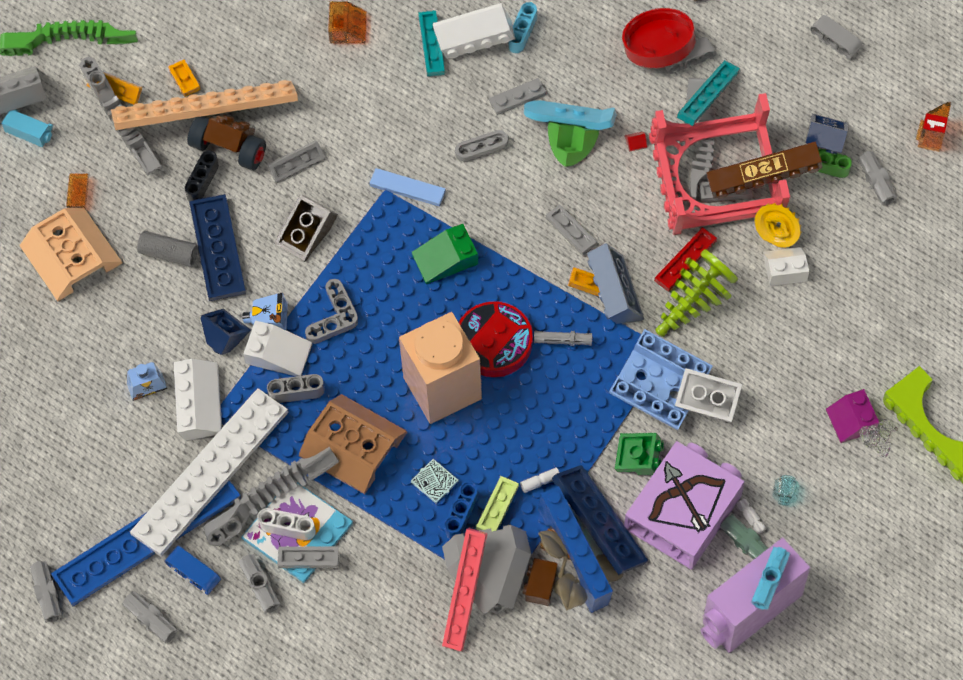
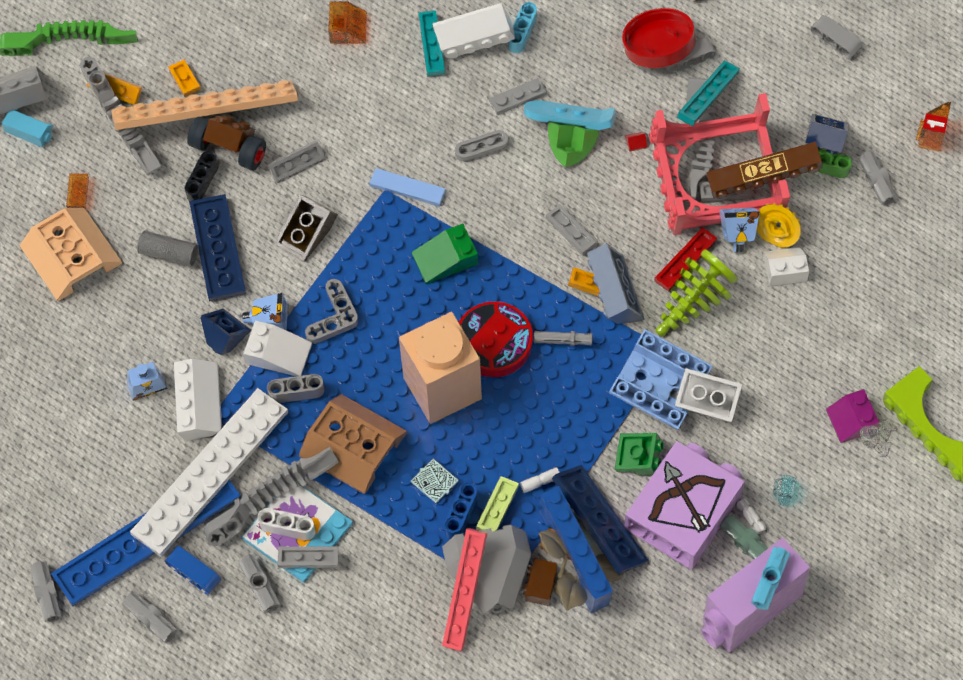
none -> light blue torso [719,207,759,252]

